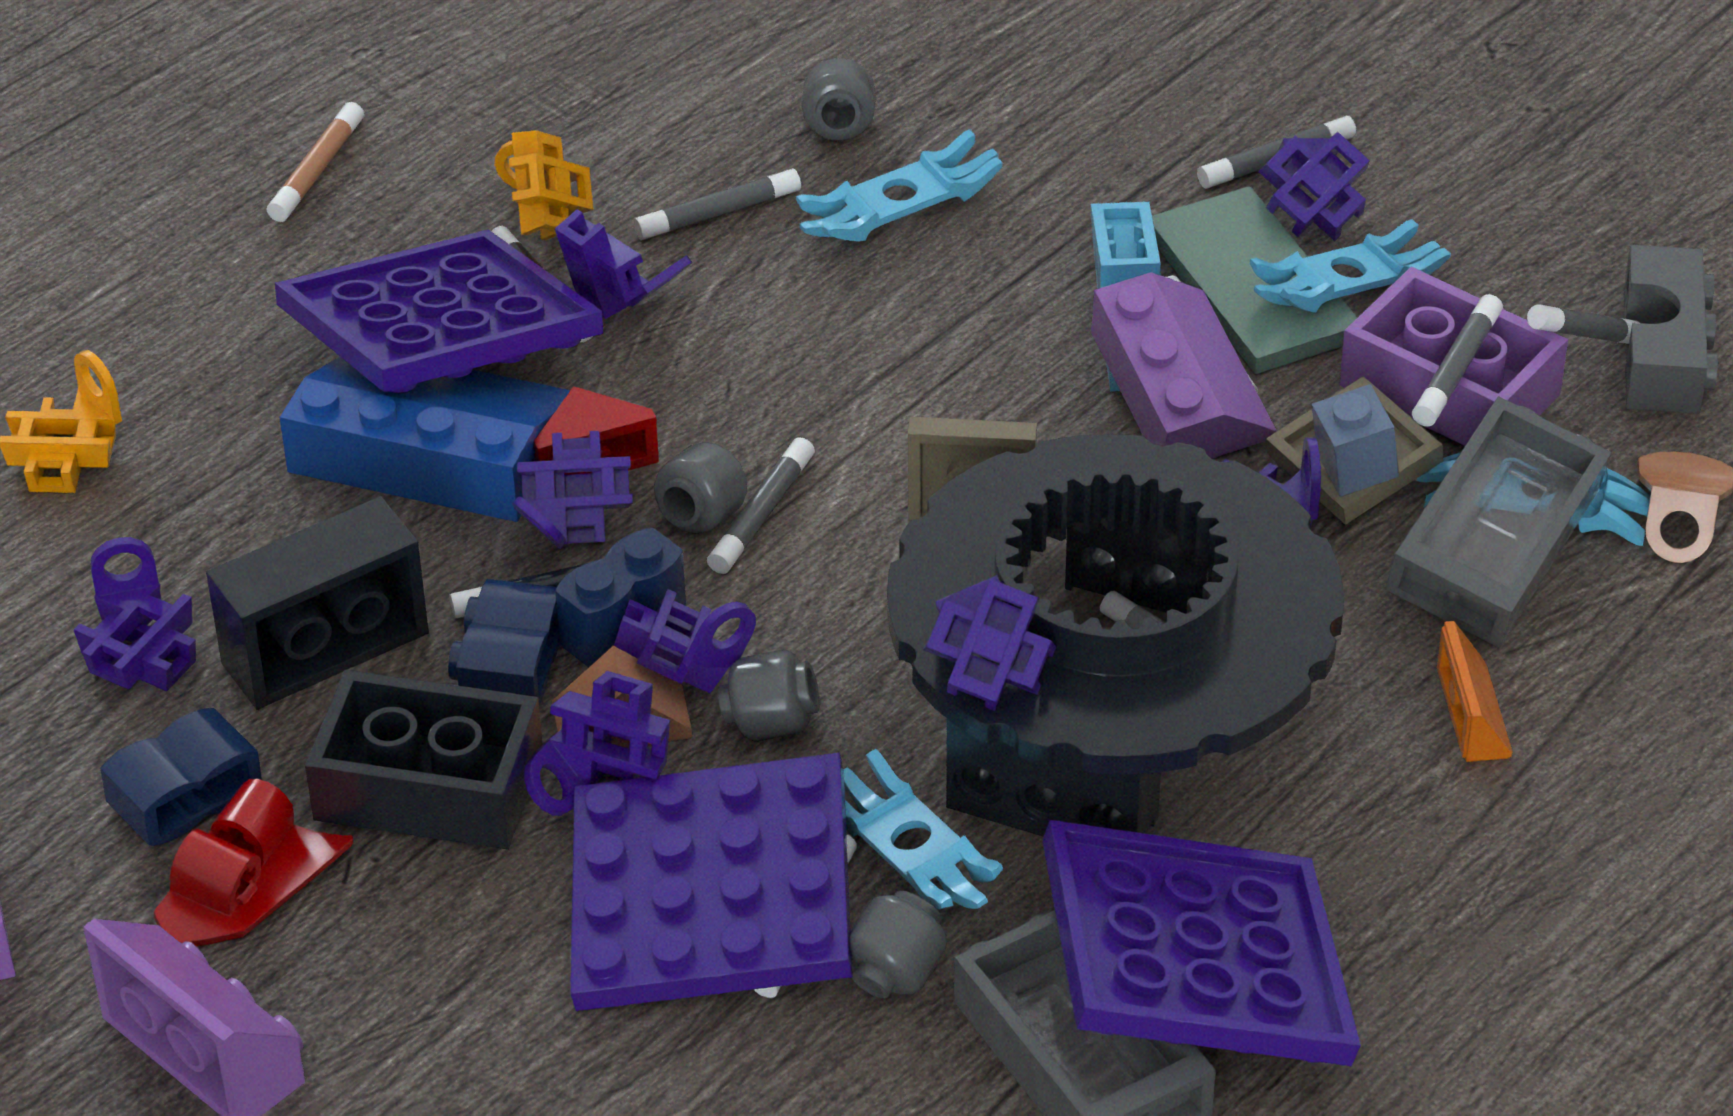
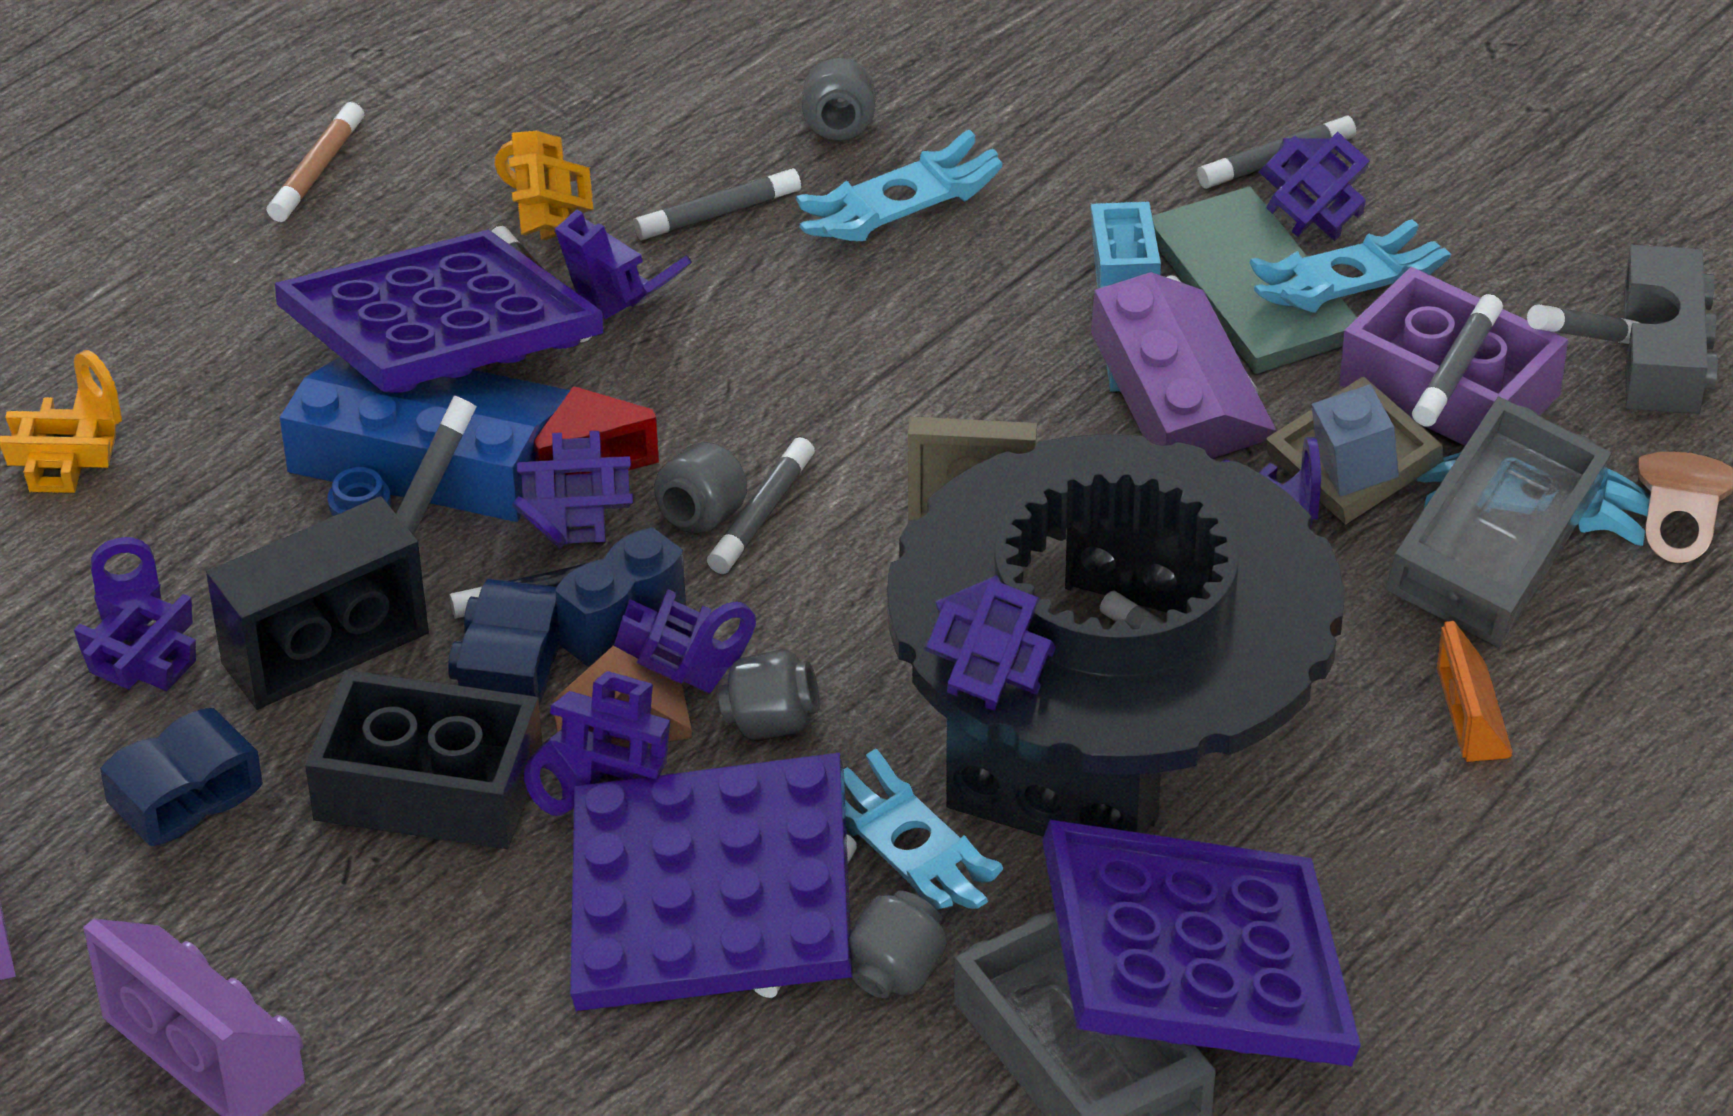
red panel [154,779,353,946] -> none
none -> blue plate [327,467,391,516]
none -> dark grey bar [396,396,477,536]

